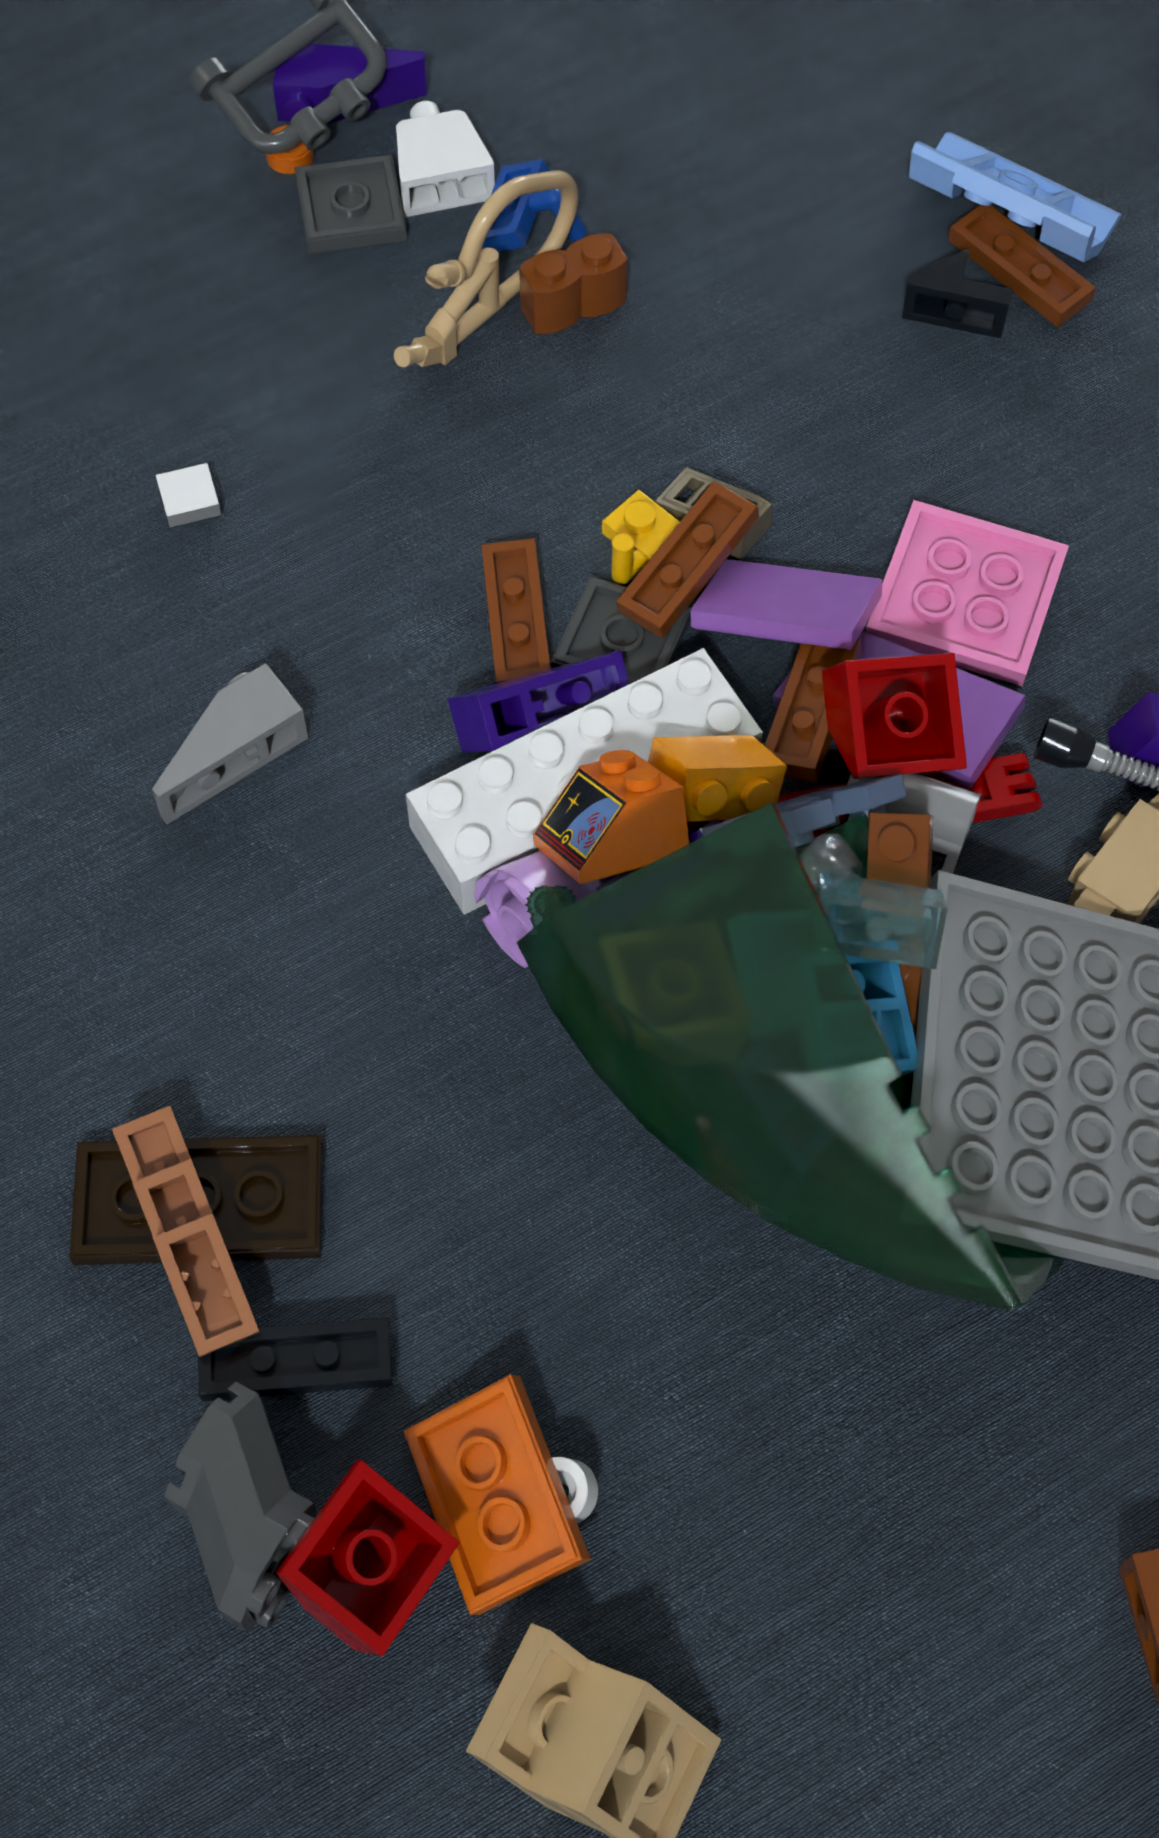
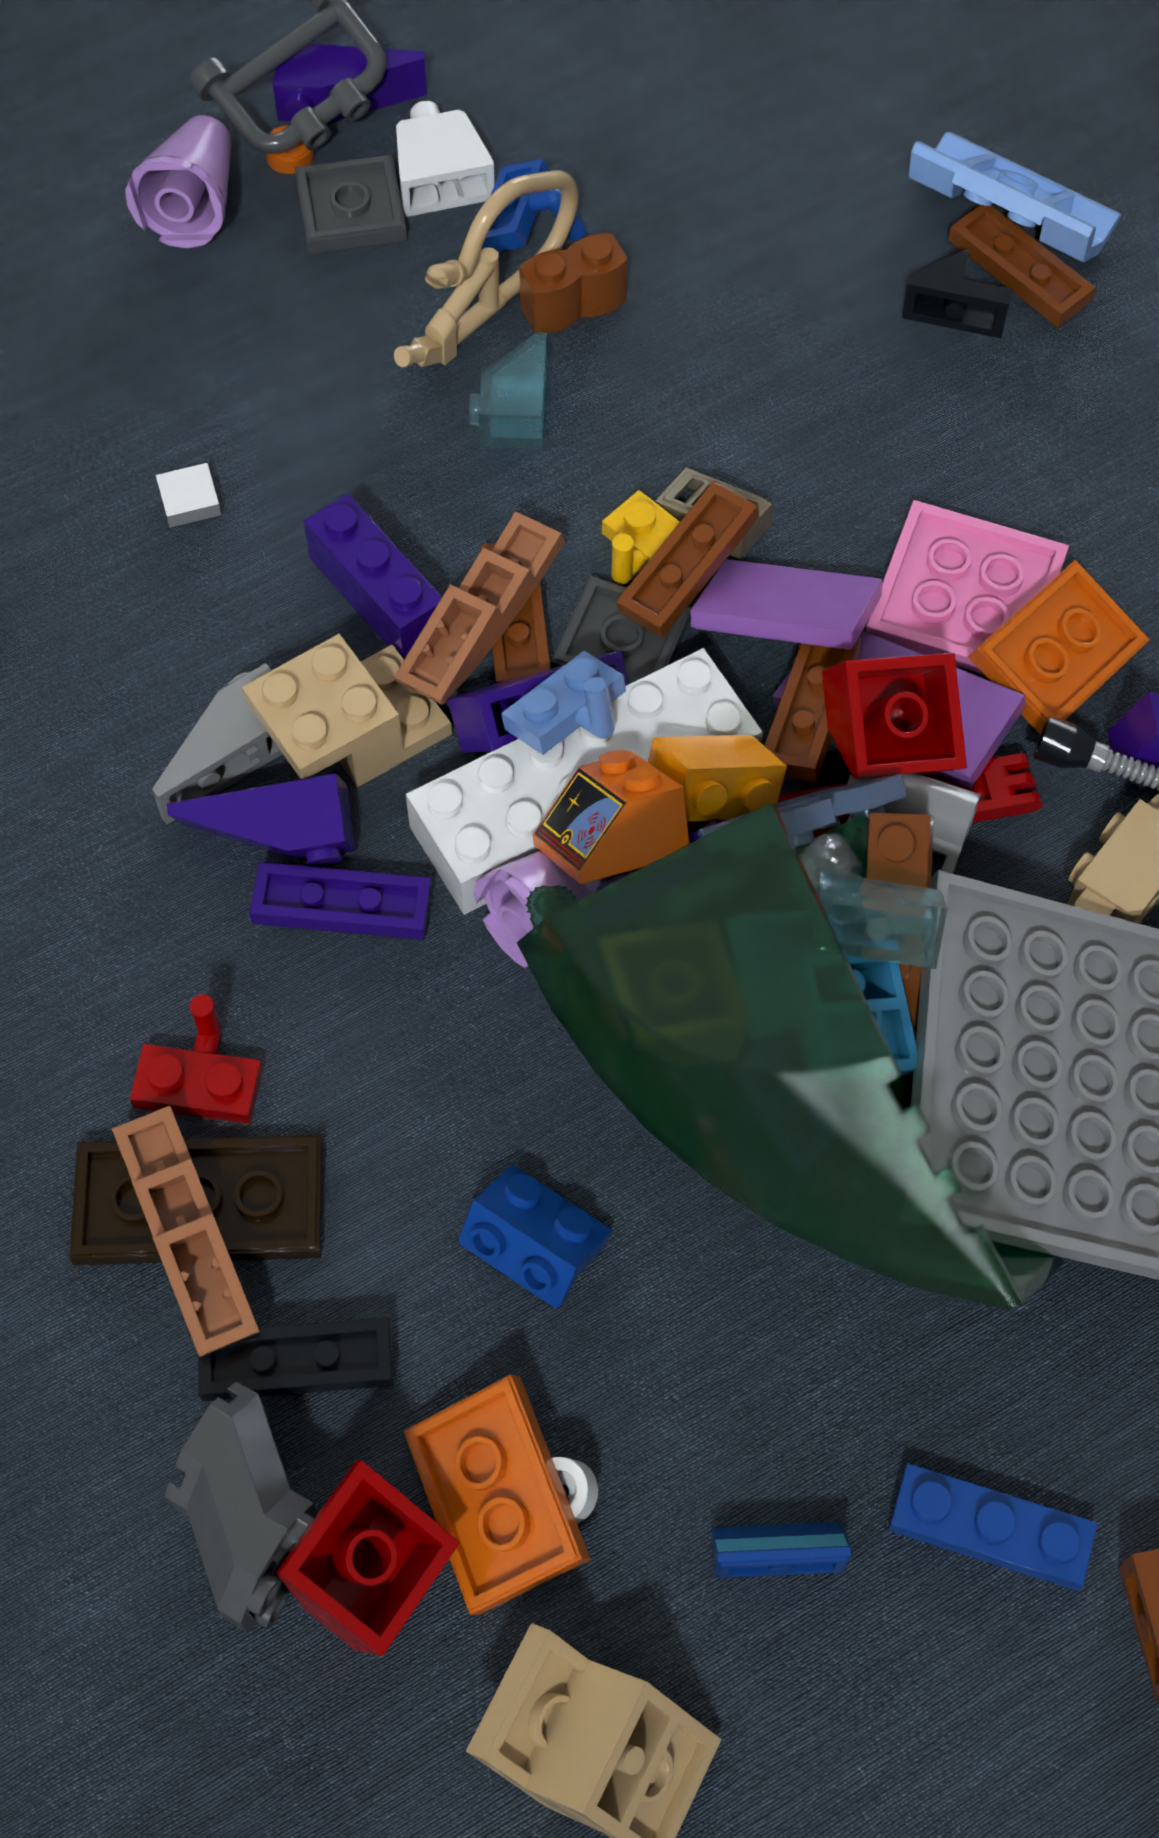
none -> lavender cone [125,115,232,249]
none -> red plate [130,994,263,1124]
none -> dark purple slope [167,773,357,866]
none -> tan bracket [241,633,452,788]
none -> dark purple plate [249,862,432,940]
none -> dark purple brick [303,493,442,659]
none -> nougat slope [393,511,565,705]
none -> blue bracket [458,1164,613,1309]
none -> clear light blue slope [469,332,547,449]
none -> medium blue plate [501,651,626,755]
none -> blue slope [711,1522,851,1579]
none -> blue plate [888,1463,1098,1591]
none -> orange tile [968,560,1150,734]

